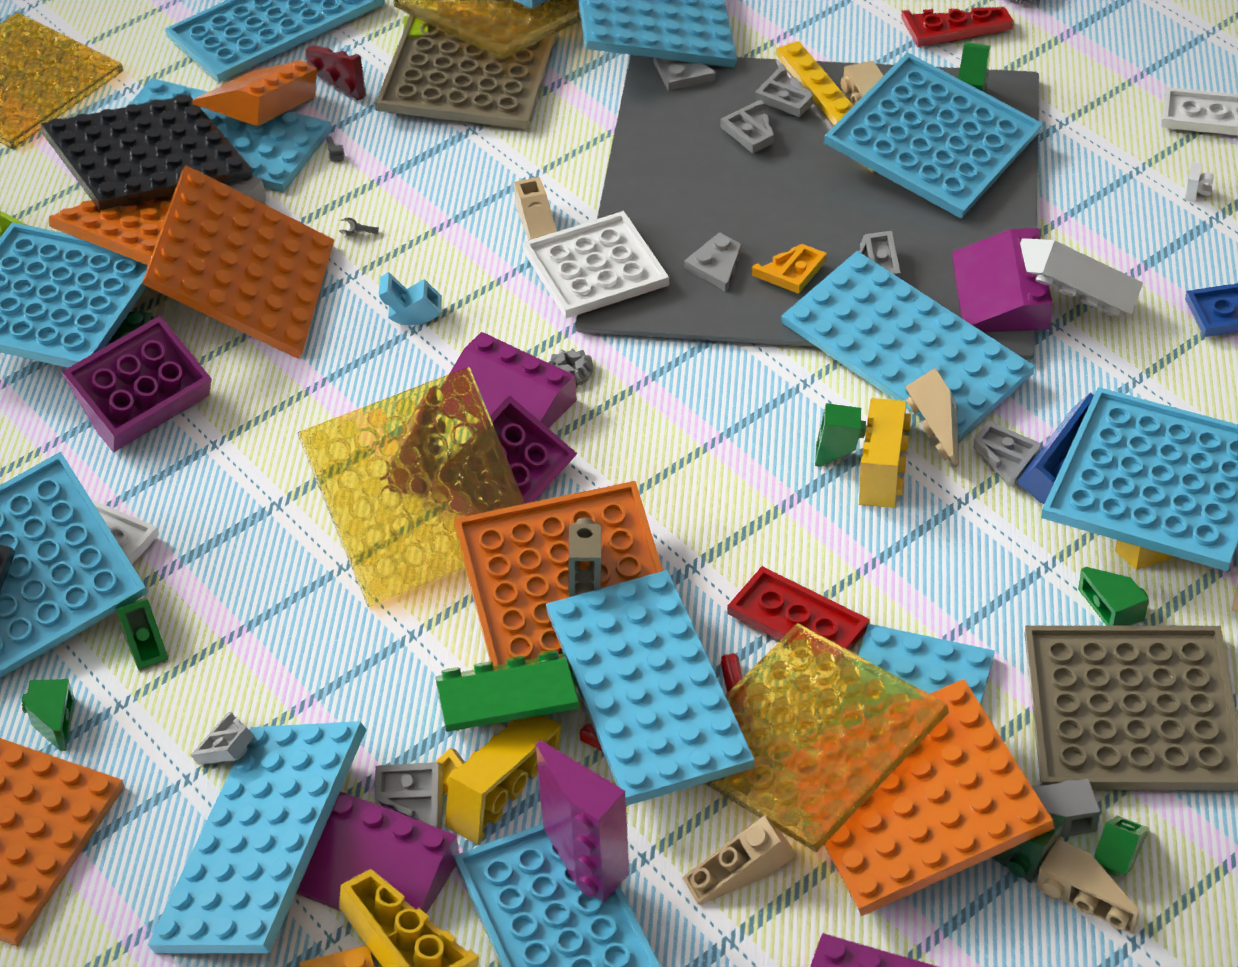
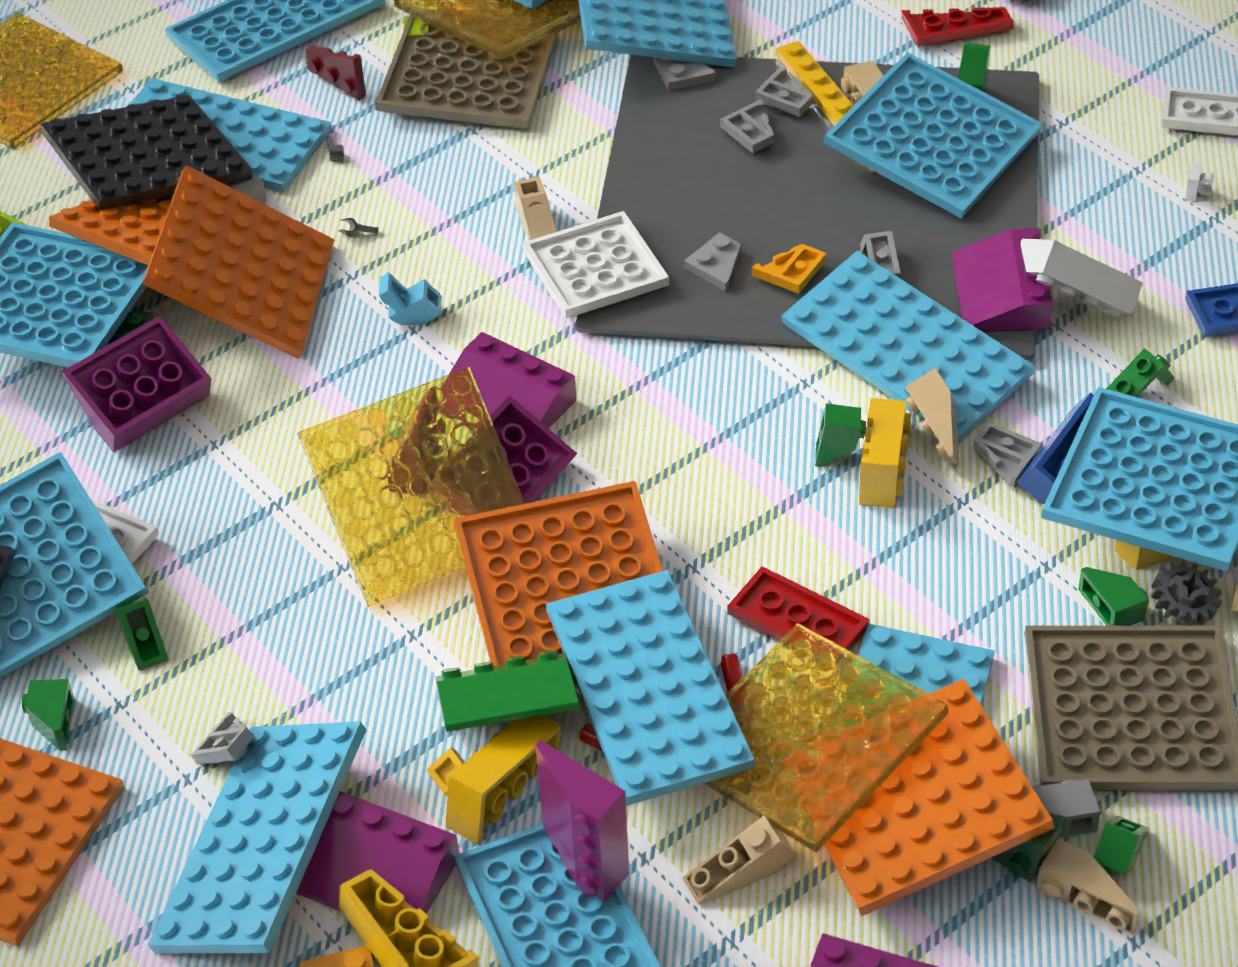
orange slope [193,60,317,126] -> none
light grey wing [374,762,443,829] -> none
light grey gear [548,347,593,383] -> none
dark tan torso [569,518,601,597] -> none
none -> green bracket [1106,348,1174,397]
none -> dark grey gear [1151,561,1222,626]

